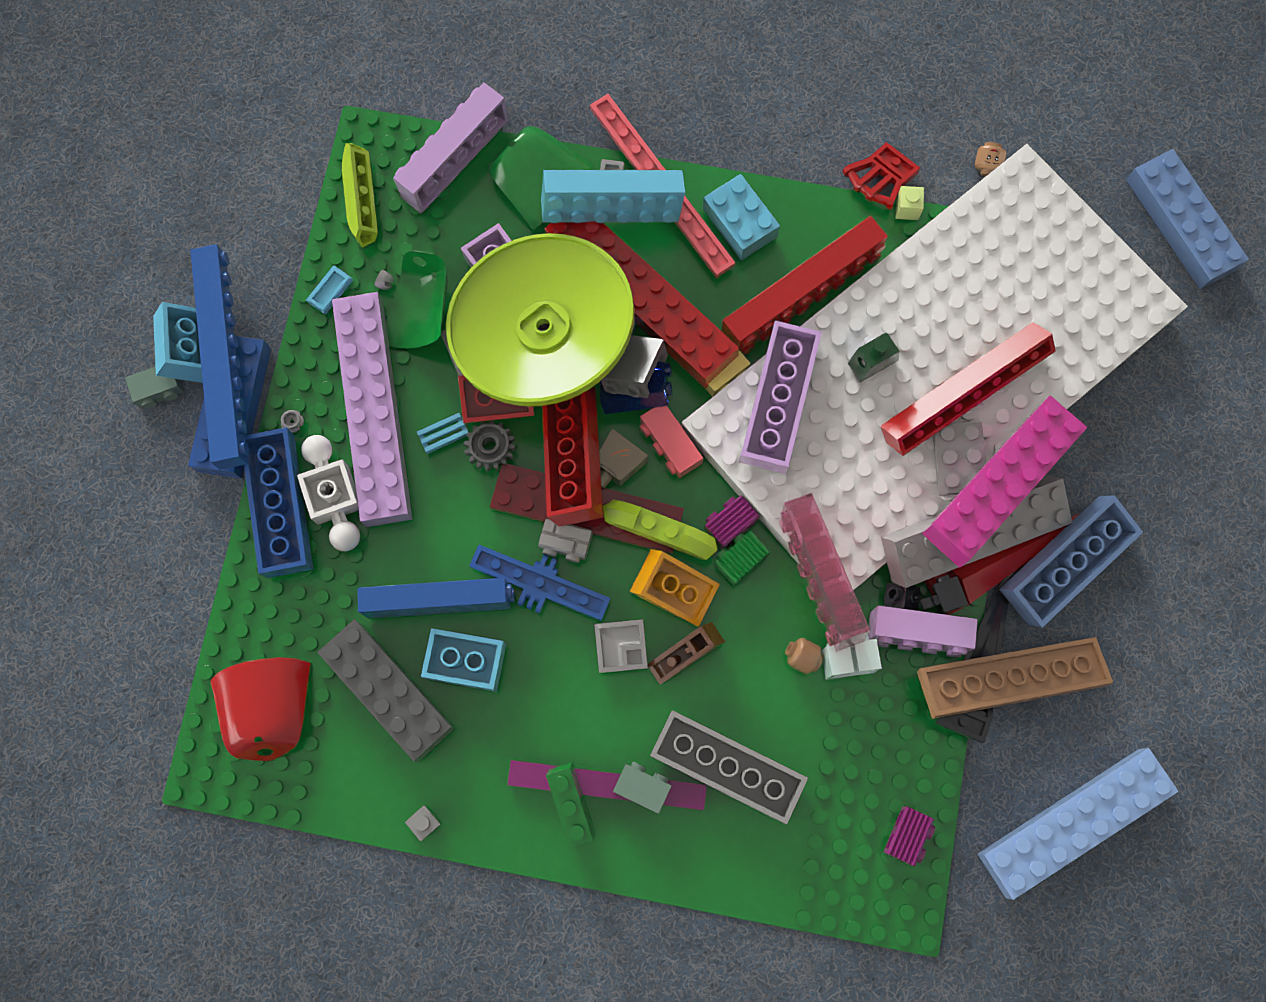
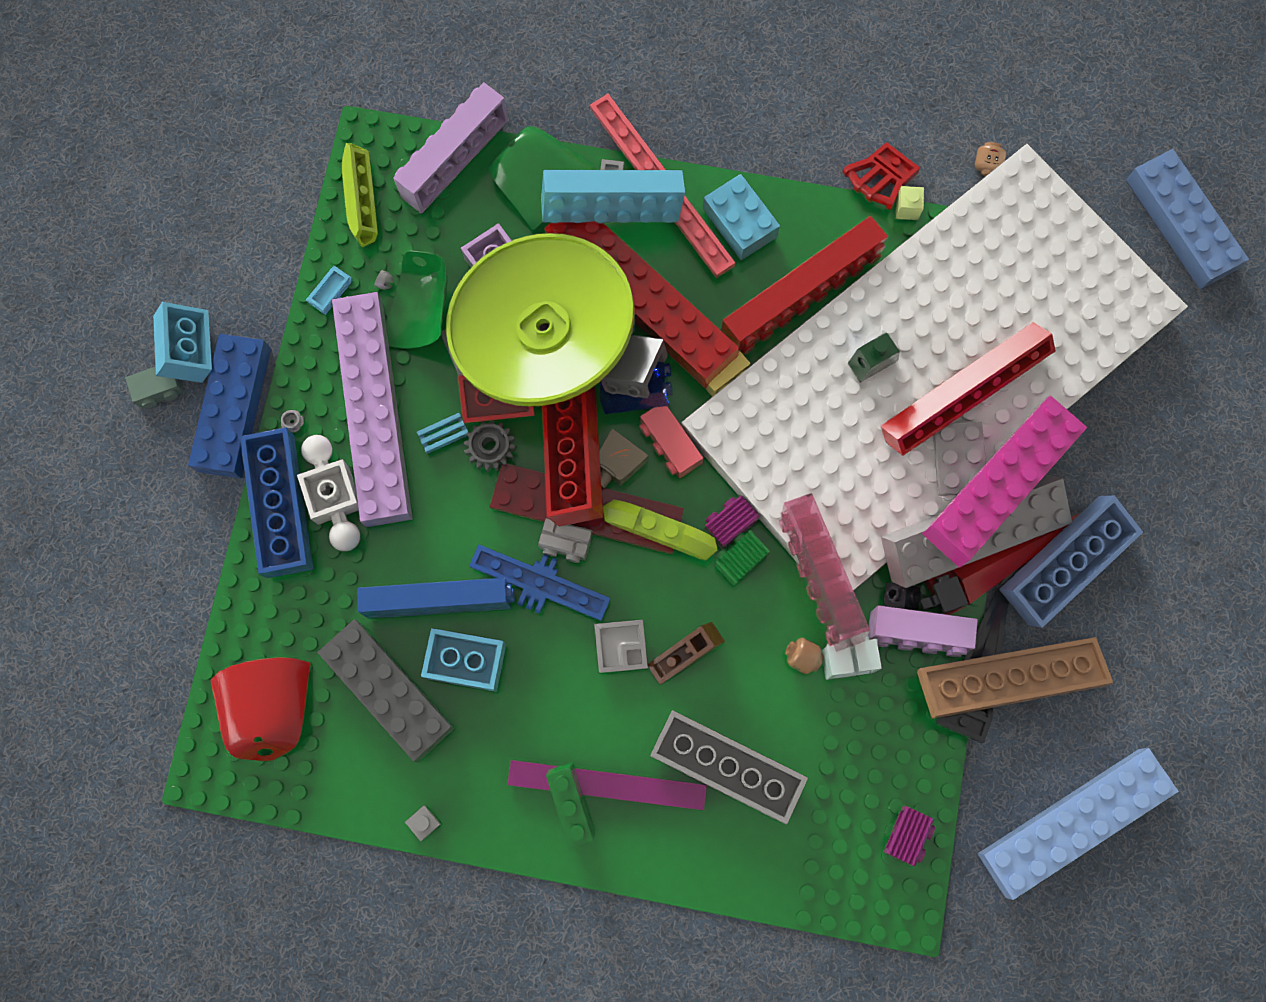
blue brick [190,244,249,470] -> none
sand green brick [613,762,671,814] -> none
light orange slope [630,549,720,627] -> none
lavender brick [739,321,822,474] -> none

